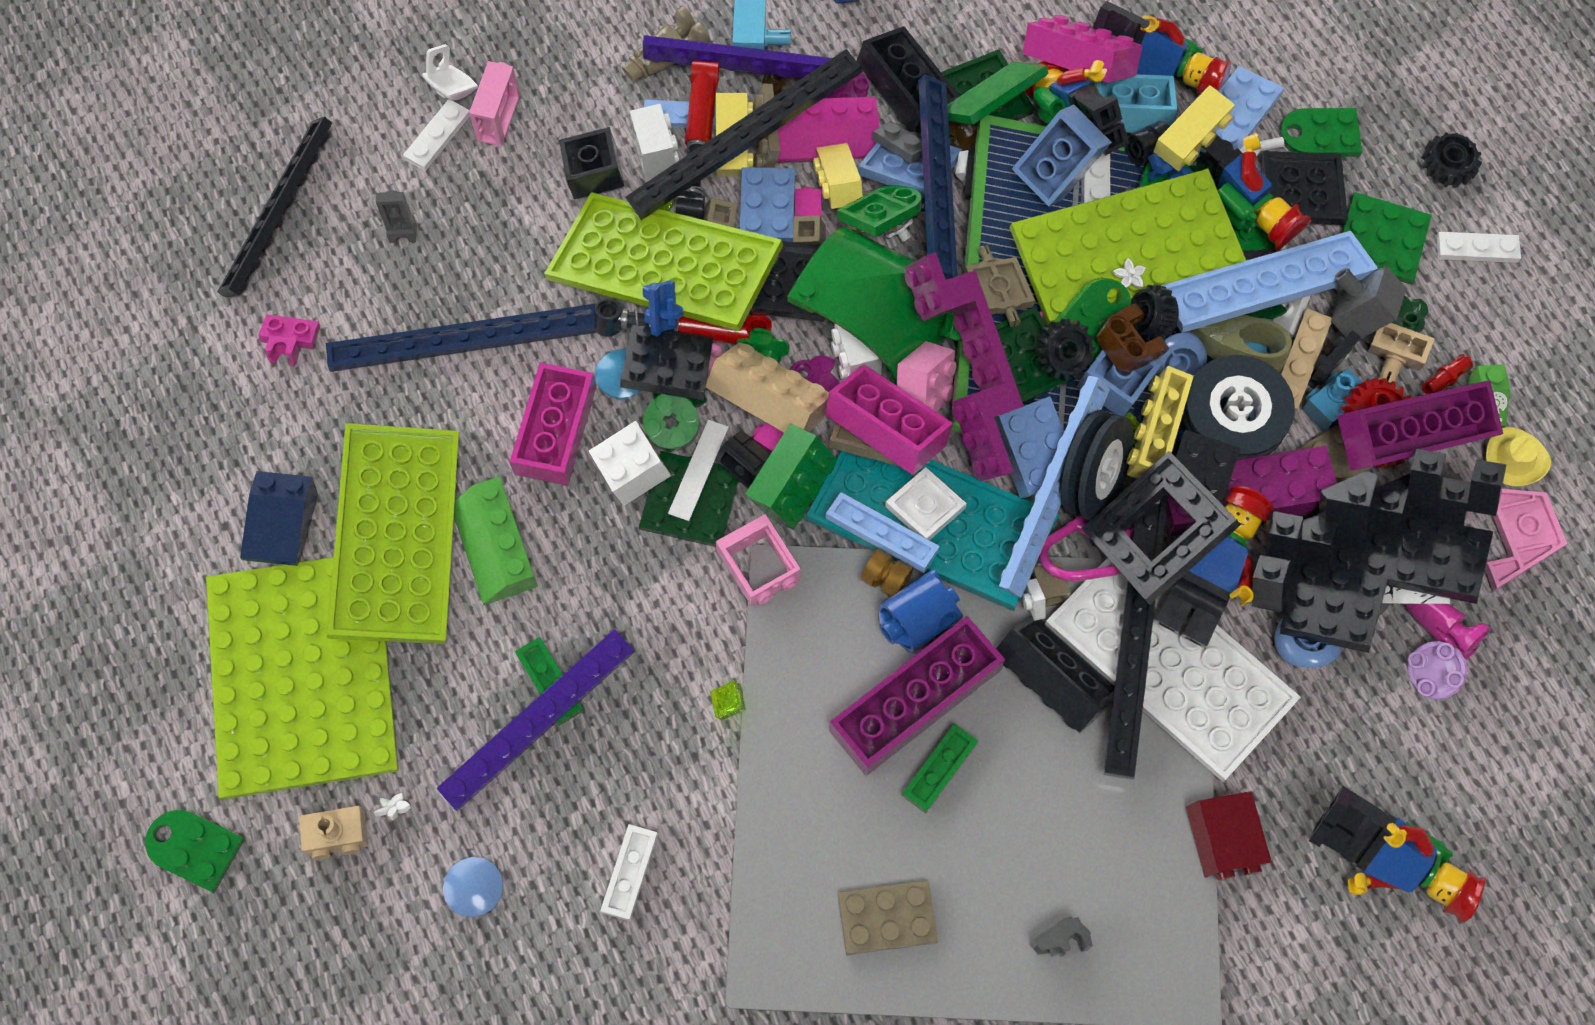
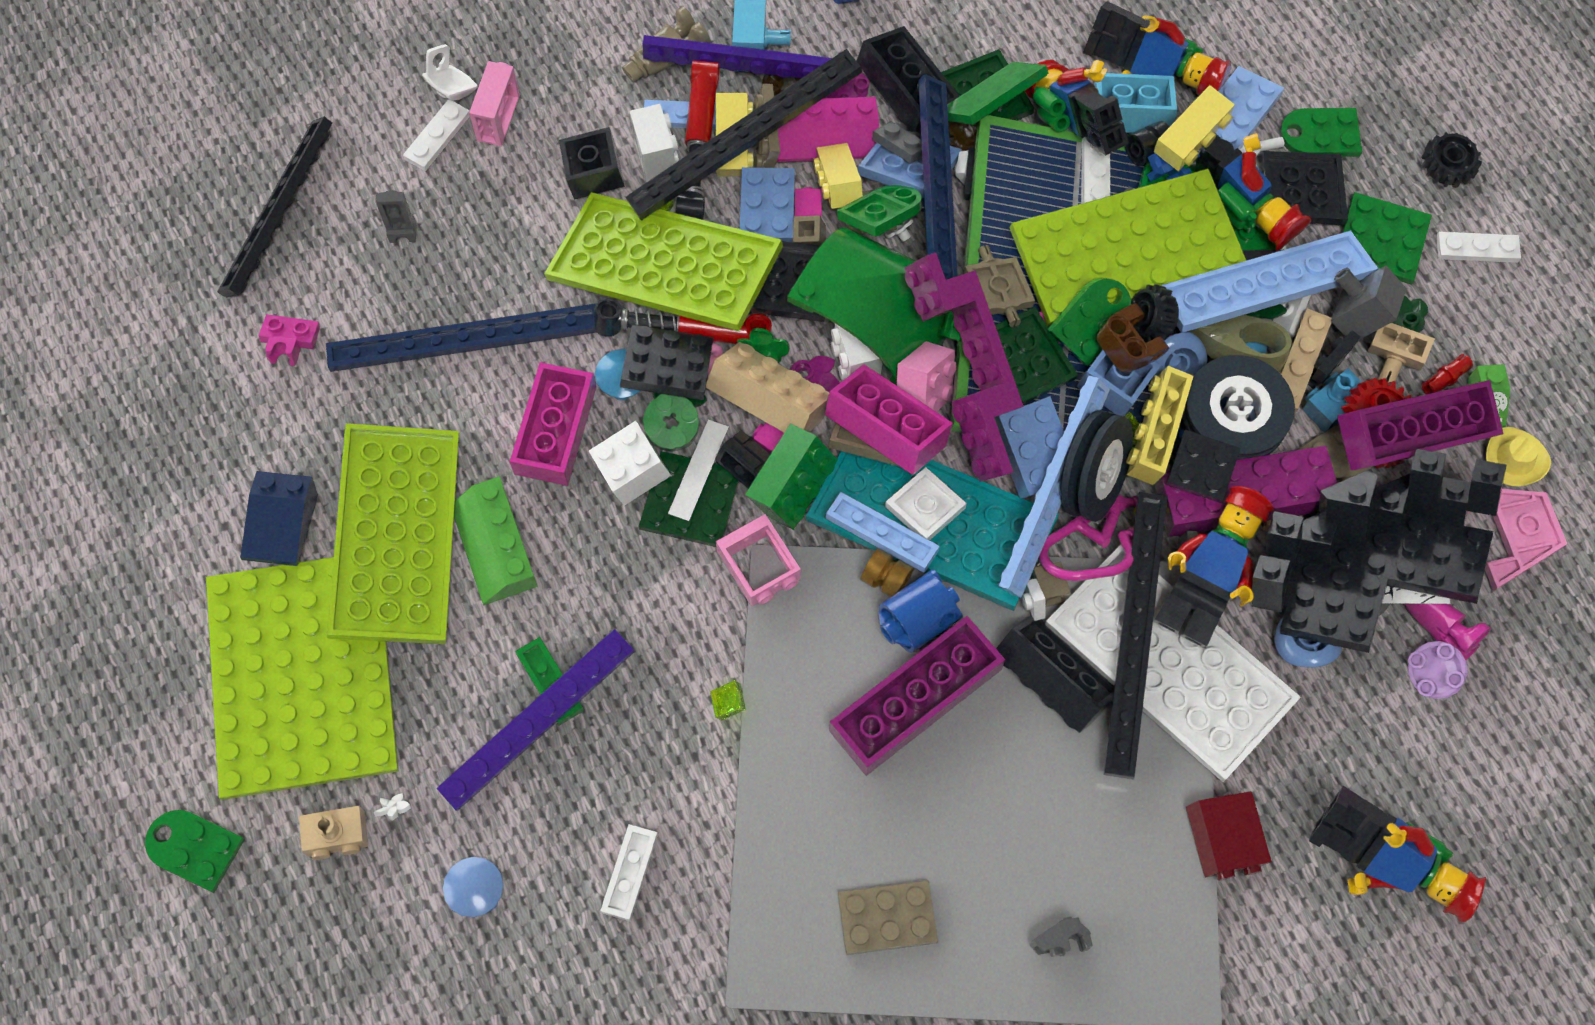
blue hips [643,280,684,336] -> none
dark tan brick [703,198,737,227] -> none
green plate [902,724,978,813] -> none
medium blue brick [1012,105,1112,207] -> none
dark pink brick [1022,15,1143,83] -> none
black gear [1034,318,1096,380] -> none
black plate [1082,451,1241,604] -> none
white plant [1112,258,1146,288] -> none

